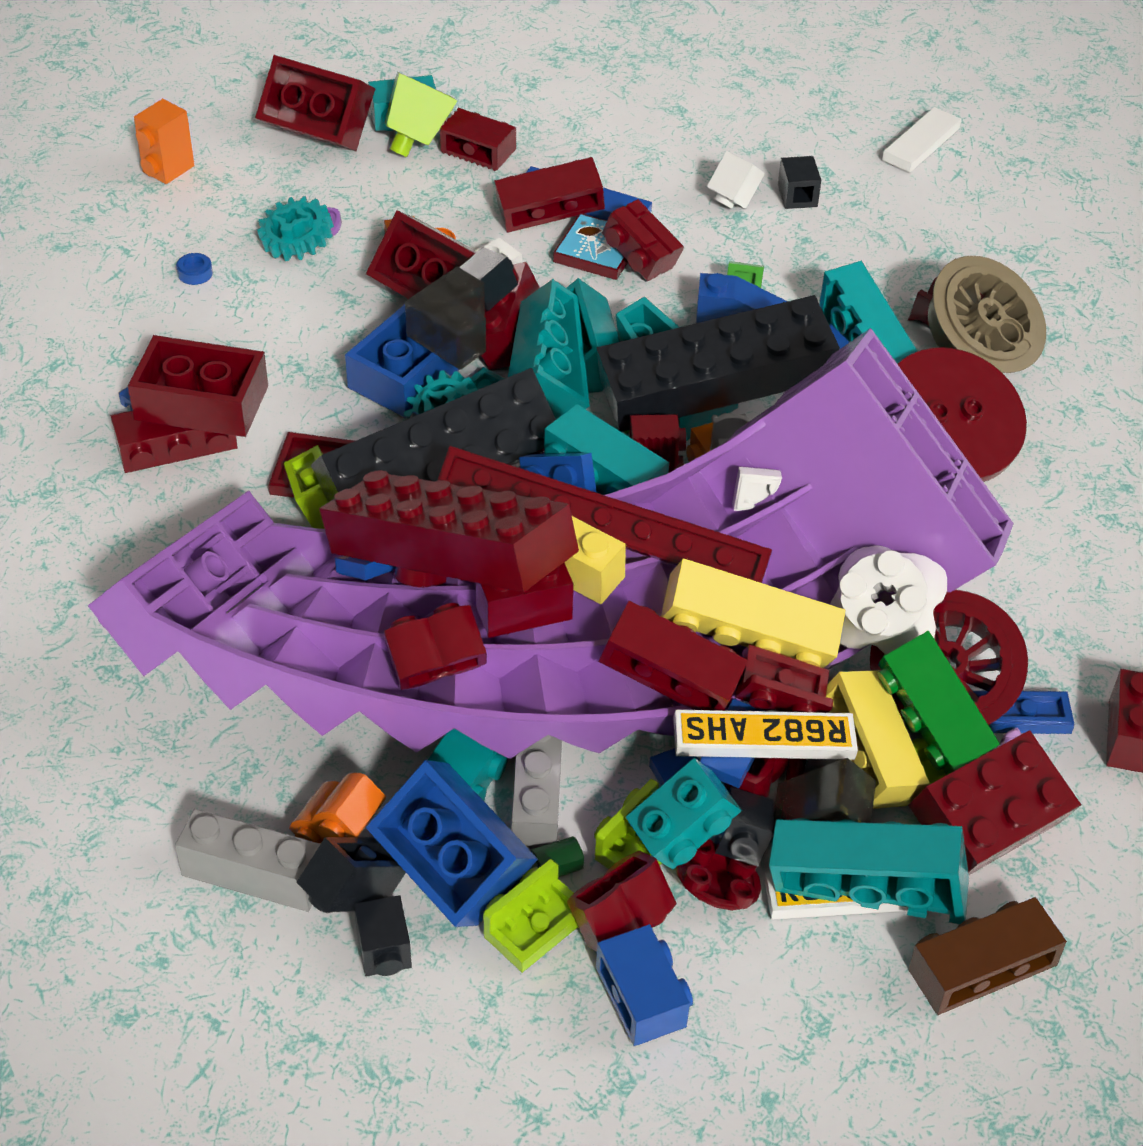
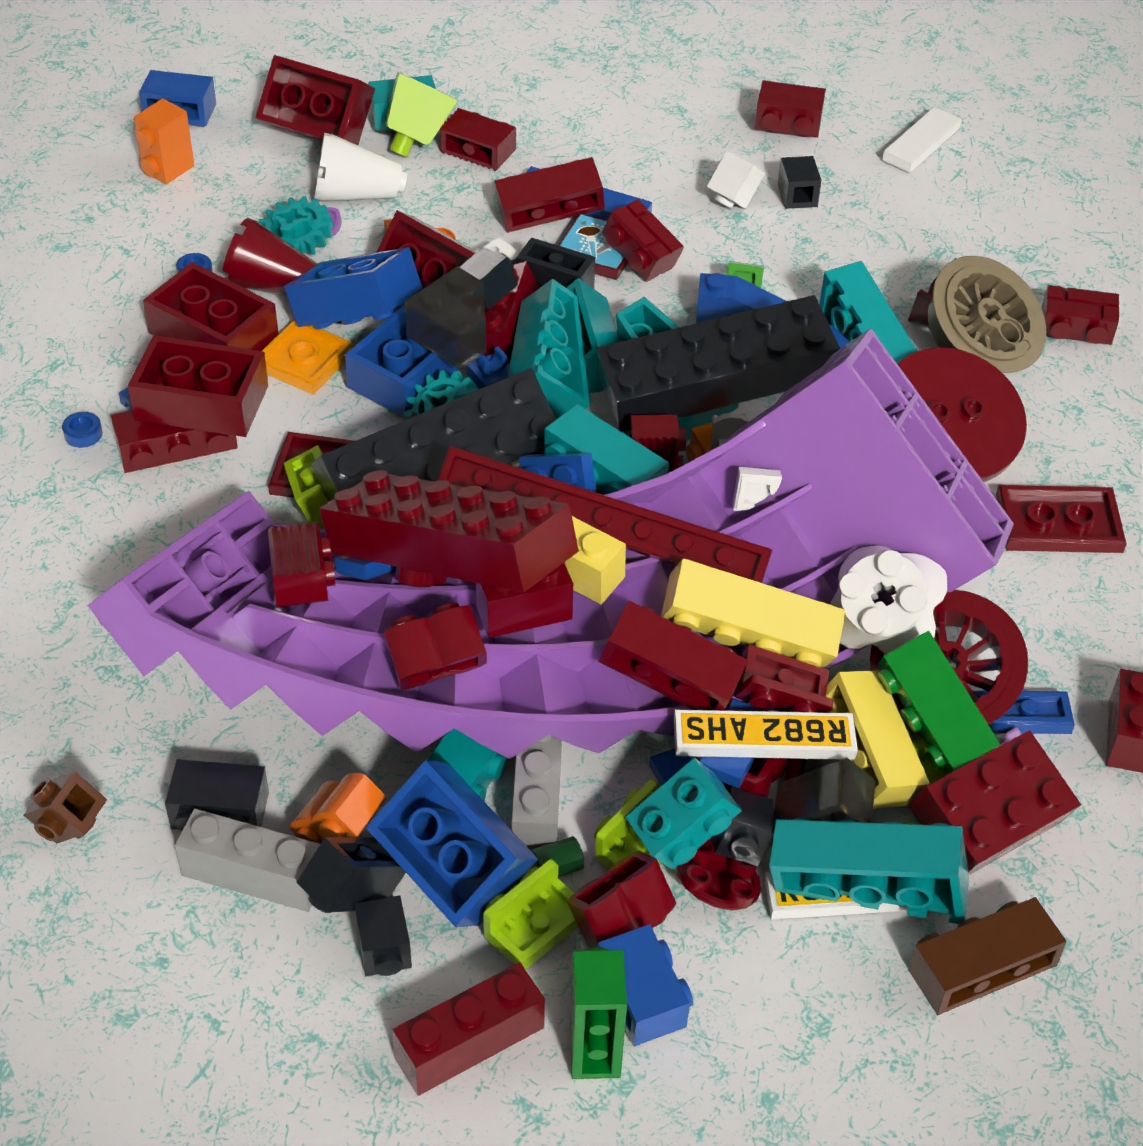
none -> reddish brown brick [23,771,107,844]
none -> blue tile [62,412,103,448]
none -> blue brick [139,70,216,126]
none -> dark red brick [143,262,278,351]
none -> black brick [165,759,269,831]
none -> dark red cone [222,217,318,295]
none -> light orange tile [262,319,355,395]
none -> dark red brick [268,521,336,608]
none -> blue brick [284,247,422,329]
none -> white cone [314,133,407,201]
none -> dark red brick [392,962,545,1096]
none -> blue tile [467,346,510,389]
none -> black brick [516,237,596,289]
none -> green brick [570,947,627,1079]
none -> dark red brick [755,80,826,138]
none -> dark red tile [996,485,1127,553]
none -> dark red brick [1041,285,1119,345]

